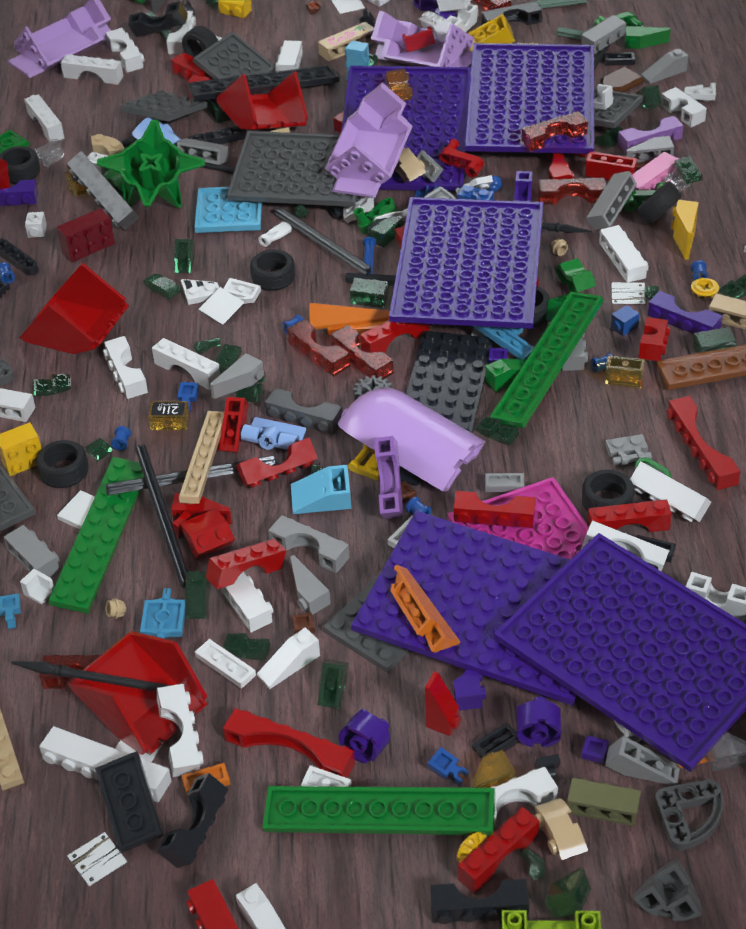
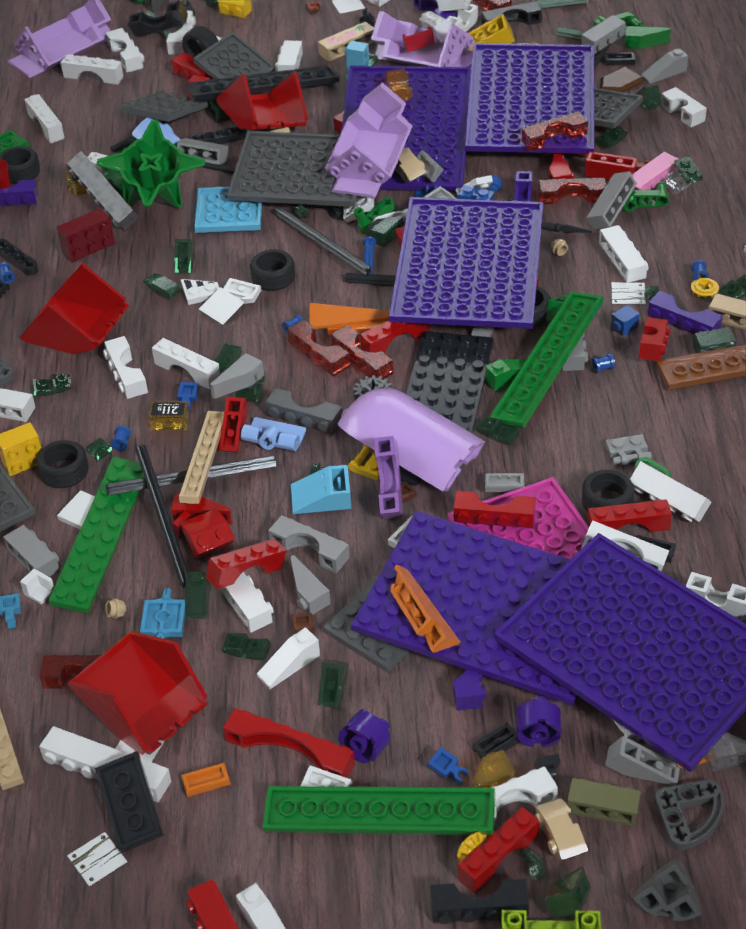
black piece [11,661,171,692] -> none
white brick [25,212,47,238] -> none
clear piece [35,139,64,167] -> none
tan brick [91,134,124,156] -> none
white arch [156,684,203,777] -> none
black arch [157,773,228,868] -> none
clear green arm [194,337,221,353] -> none
white plate [195,639,256,689] -> none
red arch [236,437,318,488] -> none
white piece [259,222,292,247] -> none
clear green brick [350,278,389,308] -> none
blue bush [406,497,432,515] -> none
red slope [425,671,461,736] -> none
red beam [439,139,484,178] -> none
dark azure plate [473,326,534,359] -> none
dark purple plate [489,348,508,364] -> none
green brick [554,258,596,292] -> none
dark purple plate [581,736,609,764] -> none
white panel [594,84,613,110] -> none
clear yellow brick [605,355,645,388] -> none
medium lavender arch [618,116,683,153] -> none
light grey slope [626,136,674,163] -> none
black tyre [638,182,681,224] -> none
red arch [666,396,741,490] -> none
yellow slope [671,200,699,260] -> none
white wing [684,83,716,102] -> none

